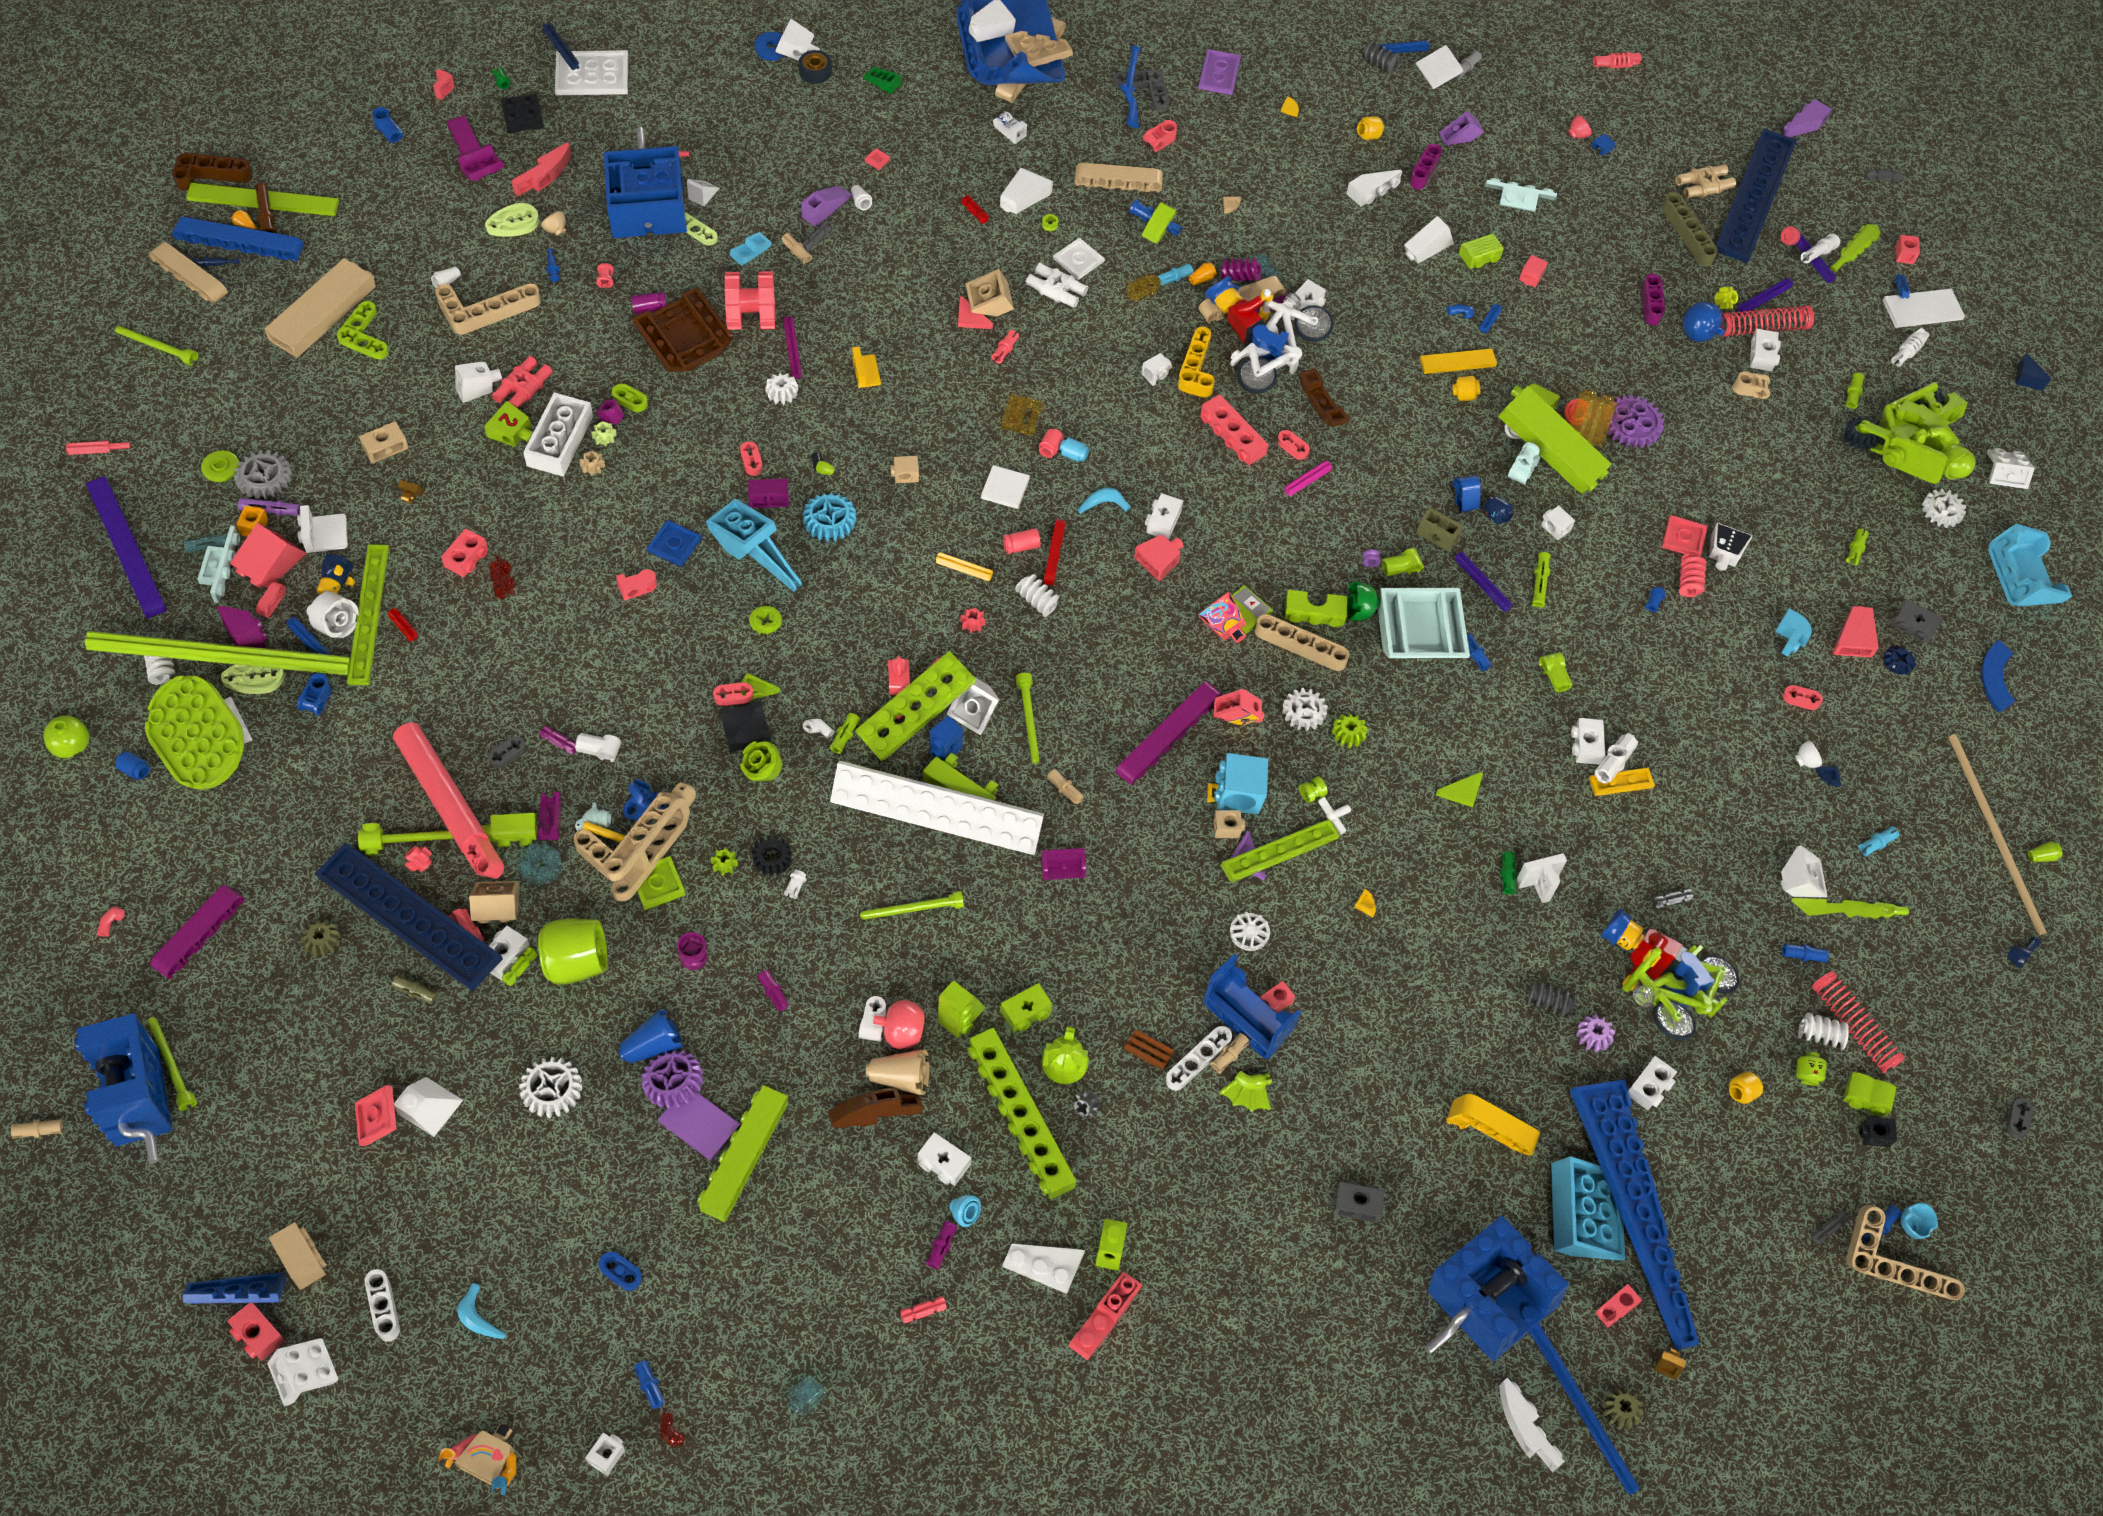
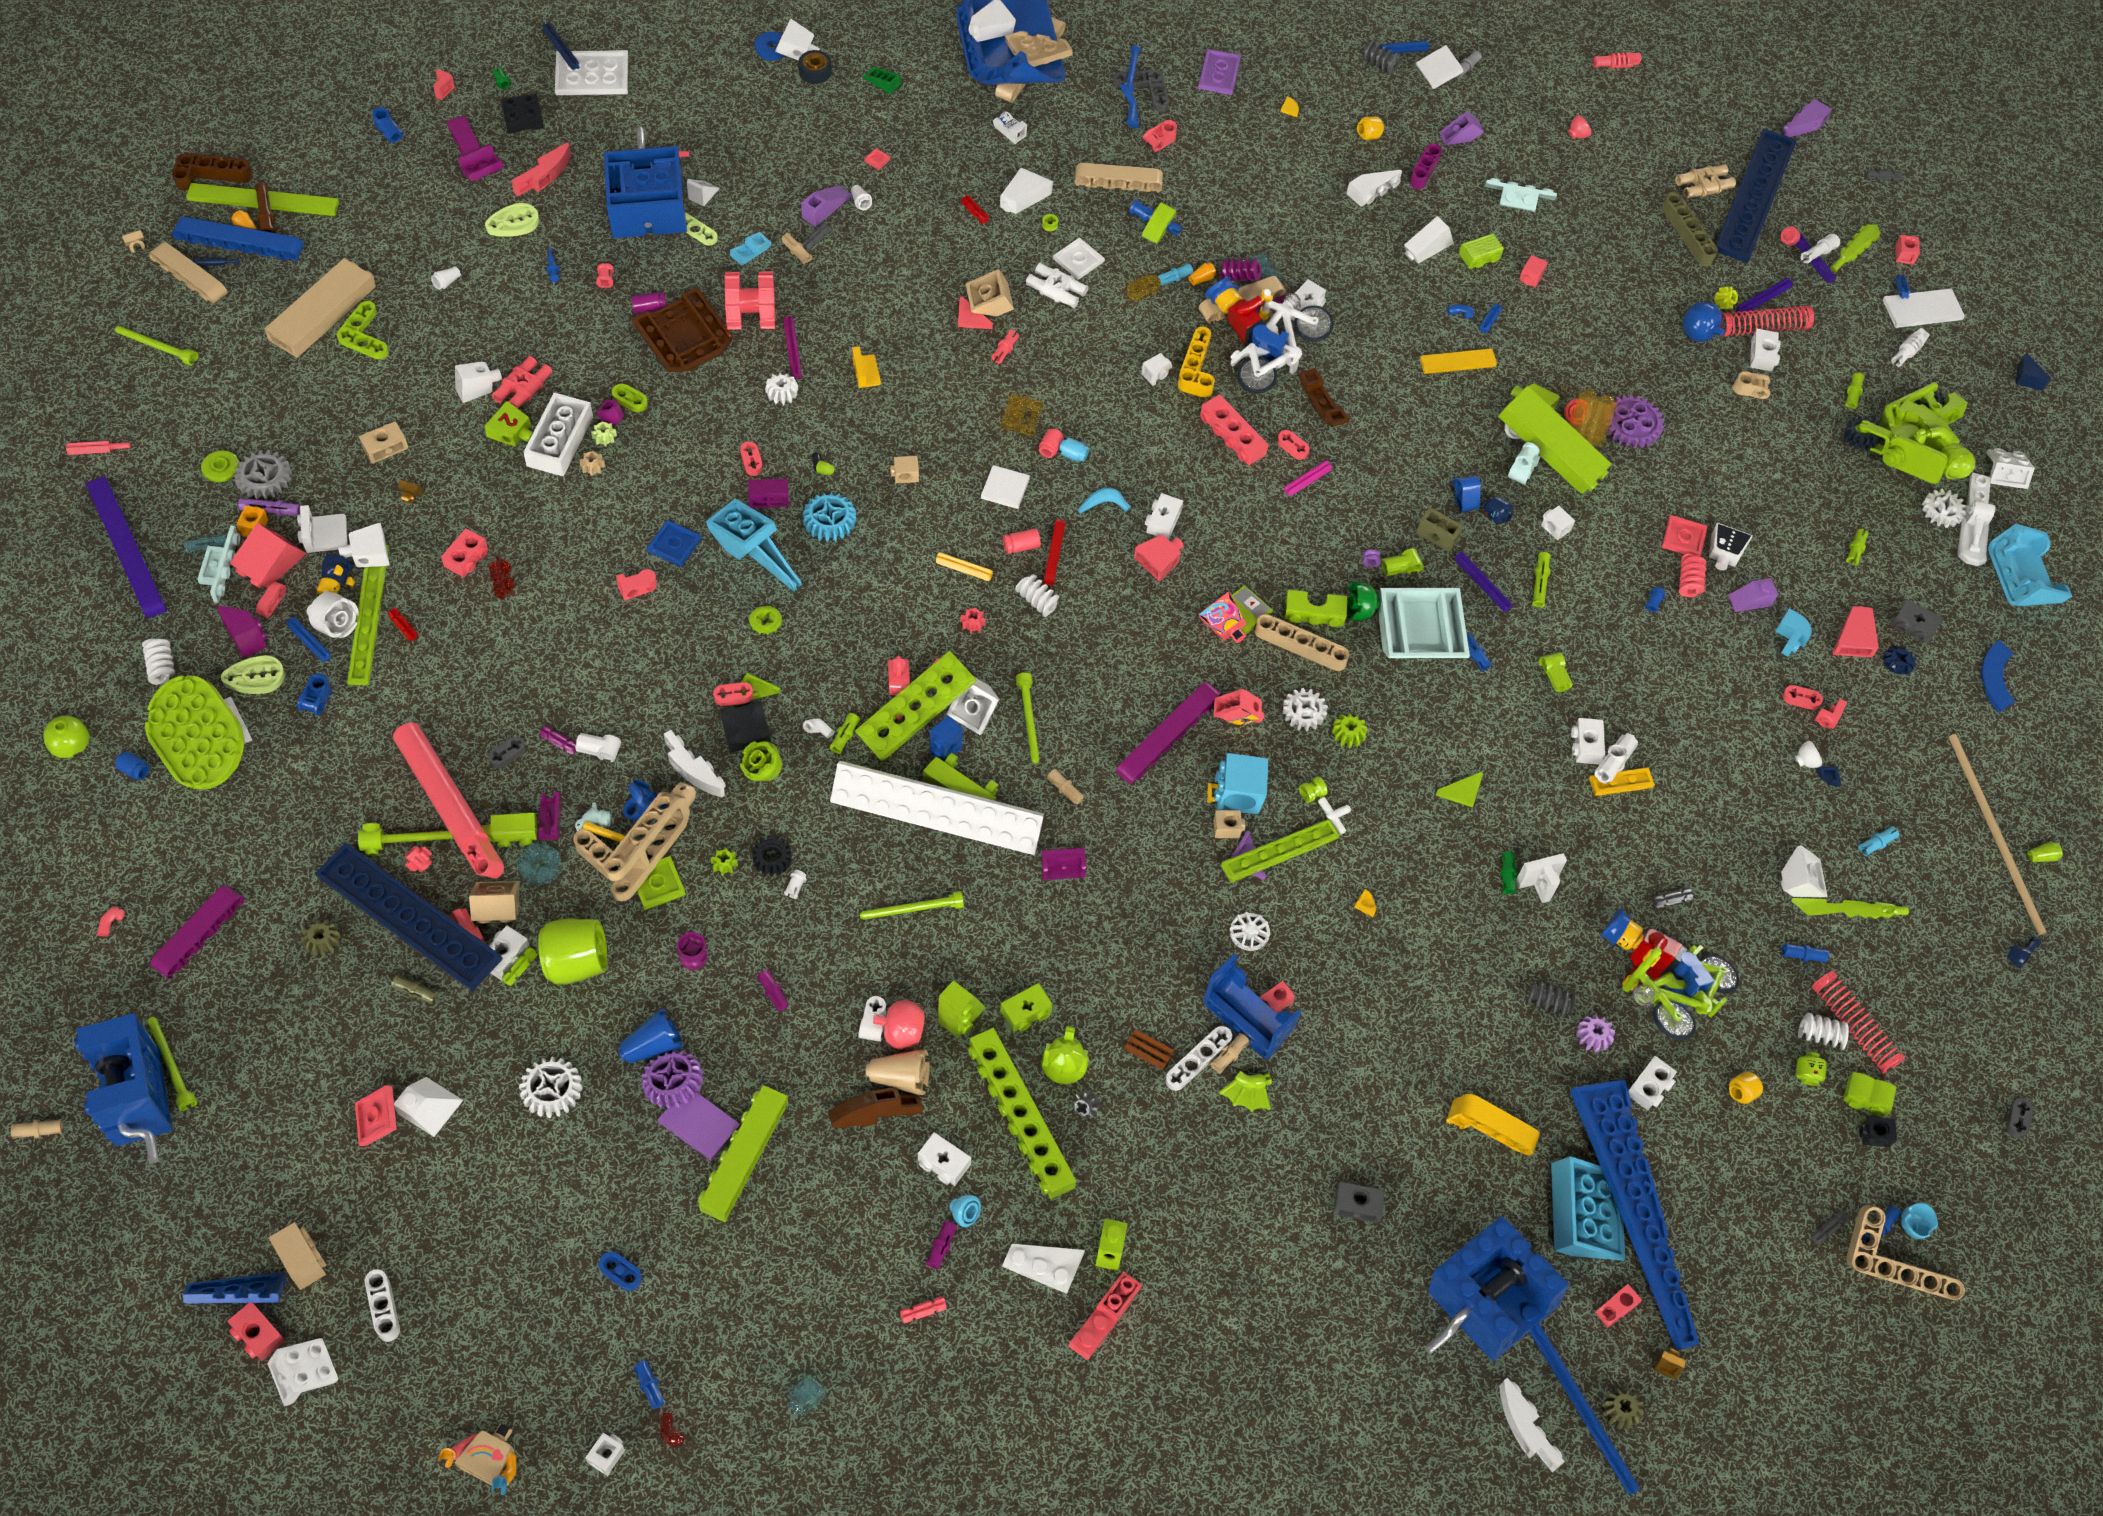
lime axle [85,631,350,675] -> none
tan beam [435,284,541,335] -> none
medium azure piece [457,1283,506,1339] -> none
tan brick [541,211,566,236] -> none
tan tile [1223,197,1241,213] -> none
yellow head [1453,376,1480,401] -> none
blue piece [1591,134,1616,156] -> none
magenta beam [1641,274,1665,325] -> none
none -> tan tile [122,230,145,253]
none -> white torso [338,523,390,567]
none -> white slope [664,730,726,797]
none -> medium lavender slope [1728,578,1778,612]
none -> coral bracket [1815,699,1847,729]
none -> white piece [1958,472,1995,566]

